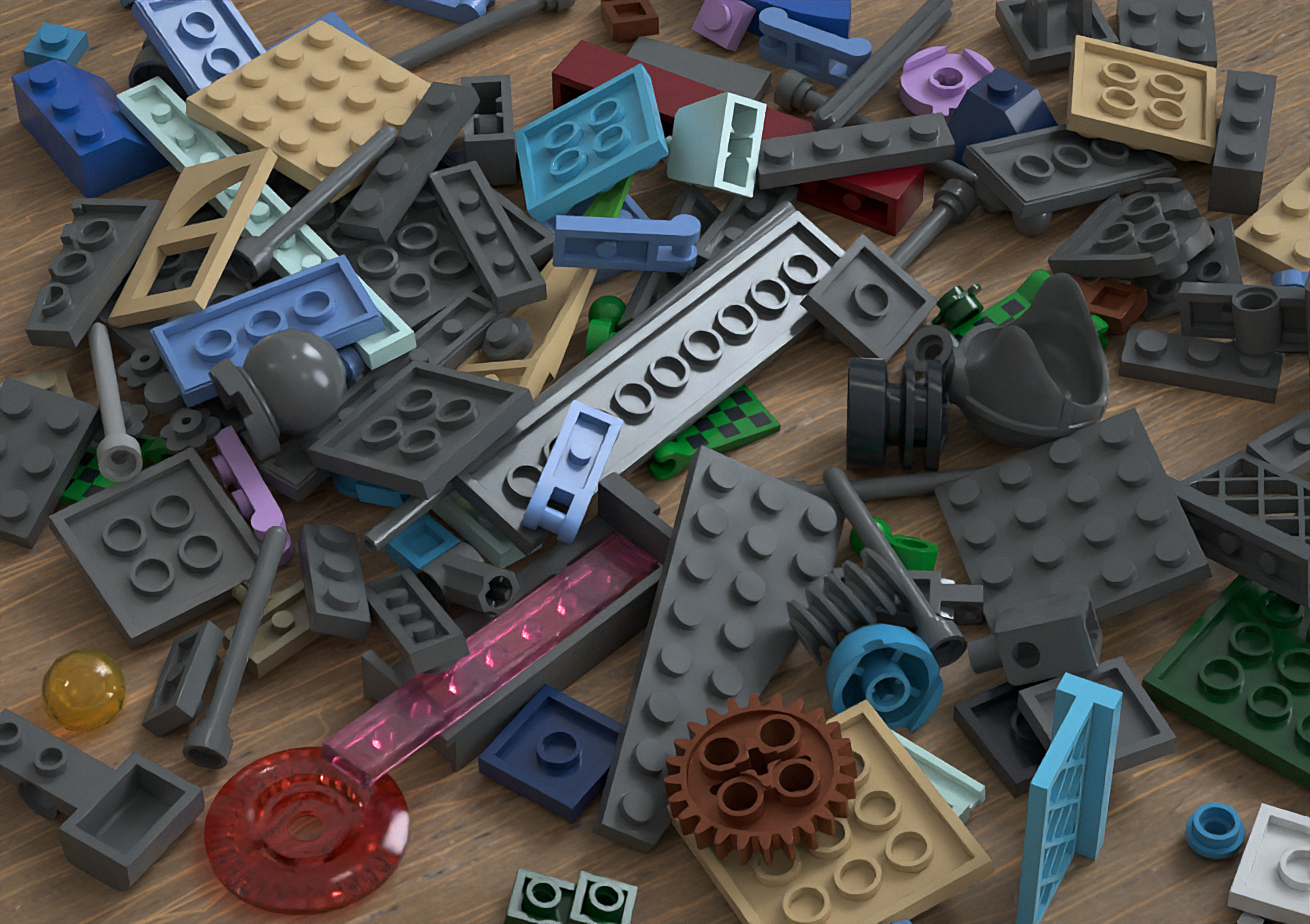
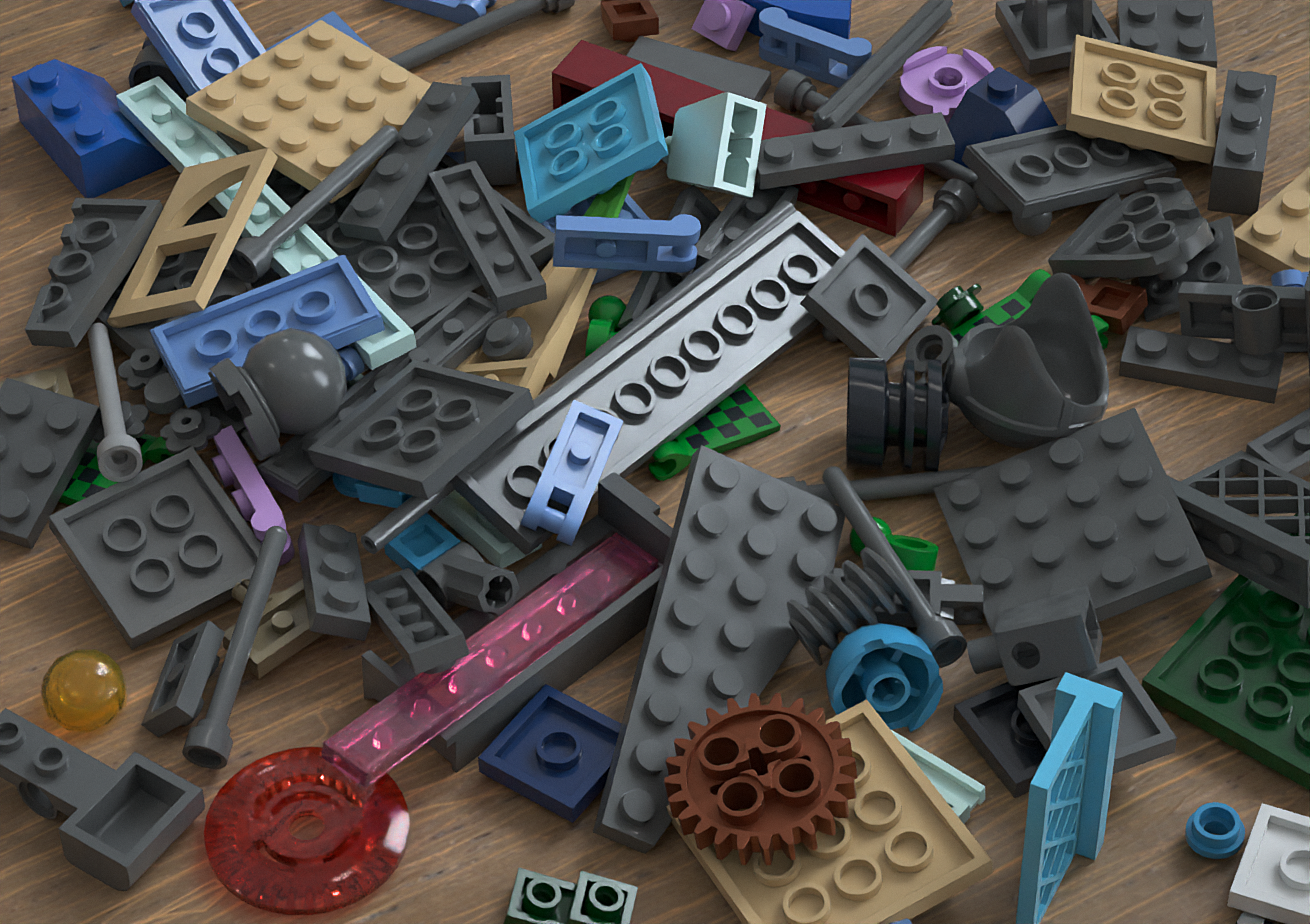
dark azure plate [23,22,89,67] -> none

